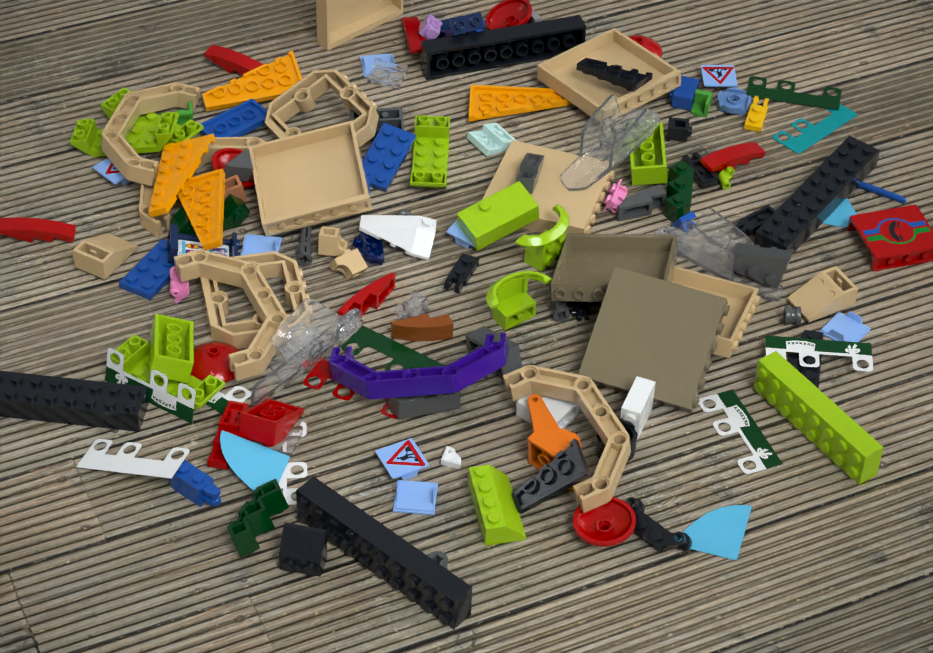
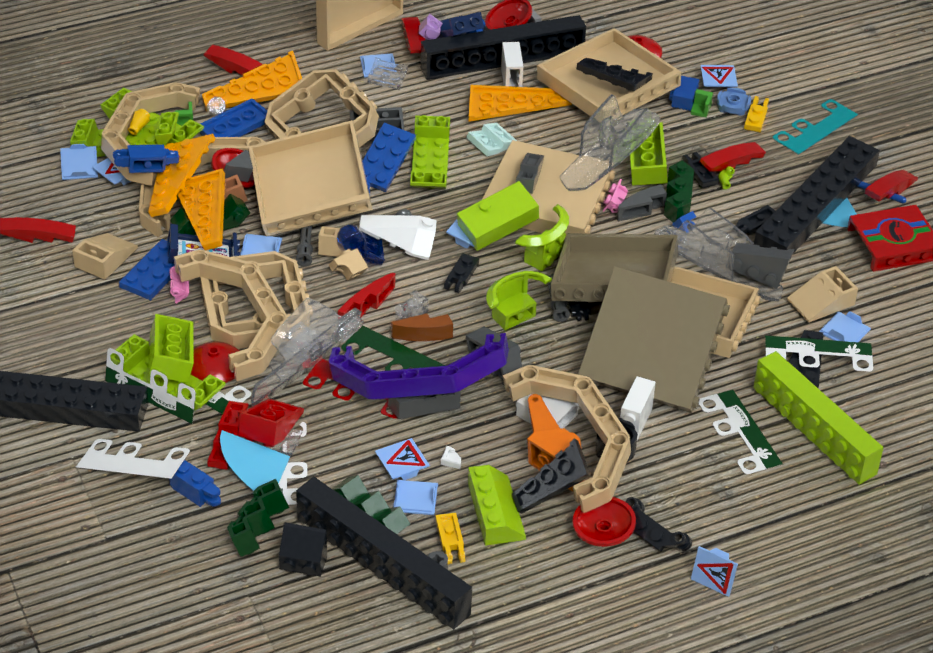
black brick [666,117,692,142] -> none
medium azure sticker [679,505,752,561] -> none
dark green piece [746,76,842,110] -> none
dark grey wheel [783,306,801,325] -> none
none -> light blue piece [60,144,98,180]
none -> blue hinge [113,144,179,173]
none -> yellow cone [128,109,150,135]
none -> clear wheel [206,97,226,116]
none -> brick [332,475,410,534]
none -> clear blue head [337,224,365,251]
none -> yellow hinge [435,513,465,564]
none -> white brick [501,42,523,87]
none -> light blue piece [691,546,738,597]
none -> red slope [865,170,918,202]

